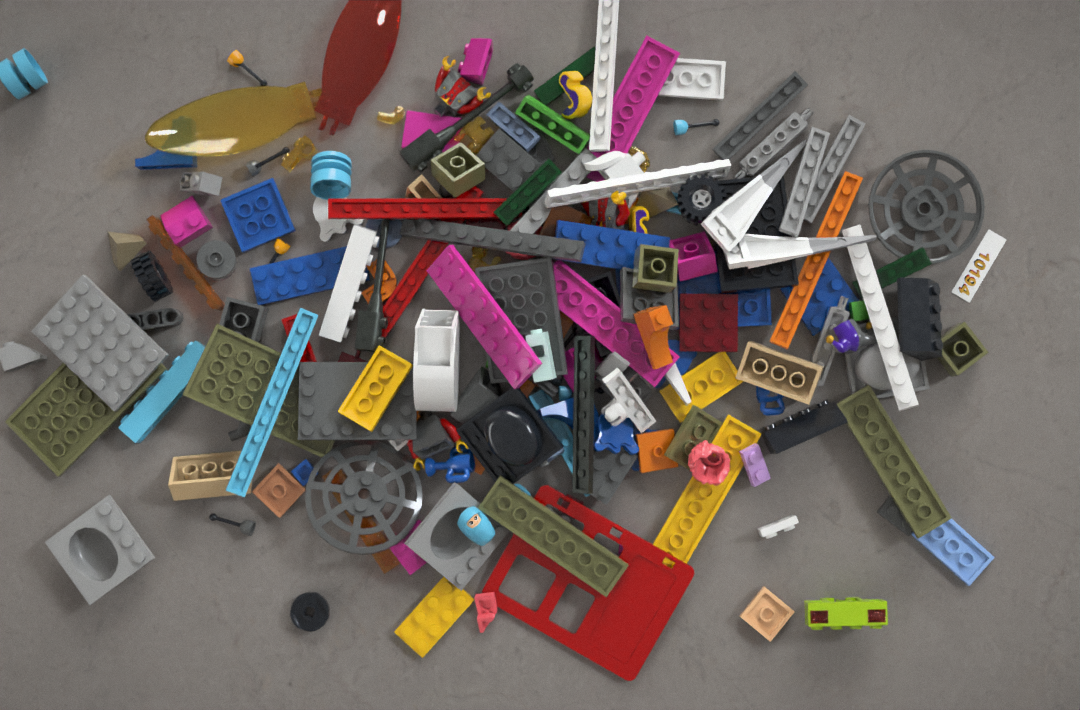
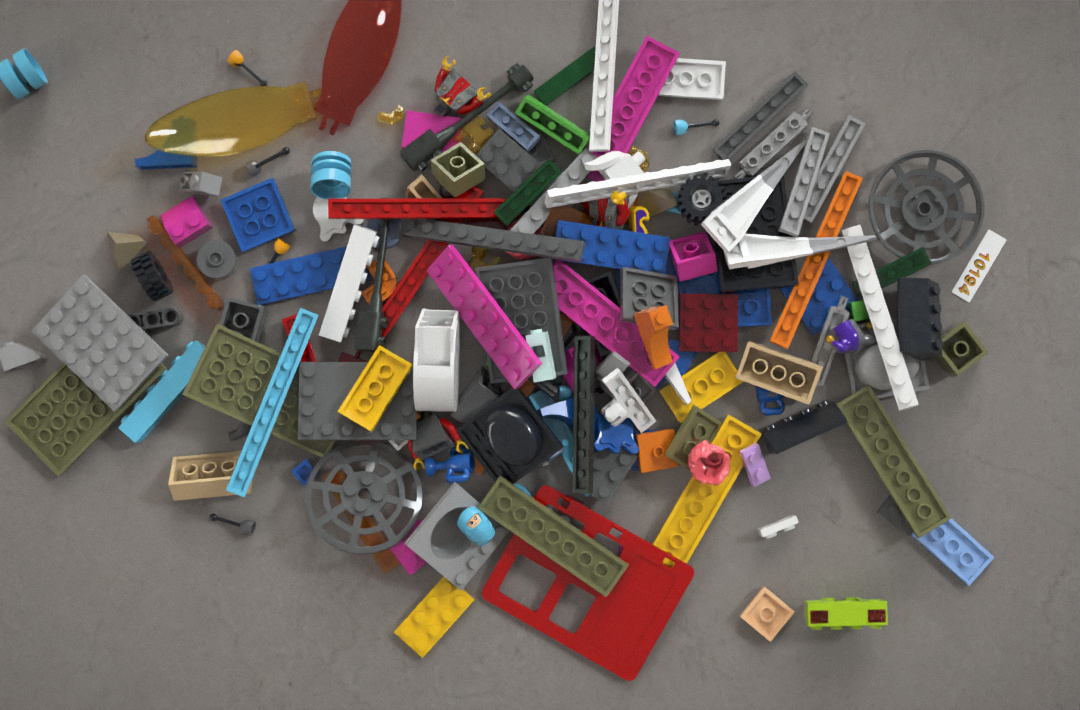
light grey piece [45,495,155,605] -> none
nougat plate [252,463,306,518] -> none
clear yellow plate [281,135,318,172] -> none
black plate [290,592,330,632] -> none
dark pink slope [458,38,493,86] -> none
coral slope [474,592,498,633] -> none
yellow animal [559,71,592,119] -> none
olive brick [632,244,679,293] -> none

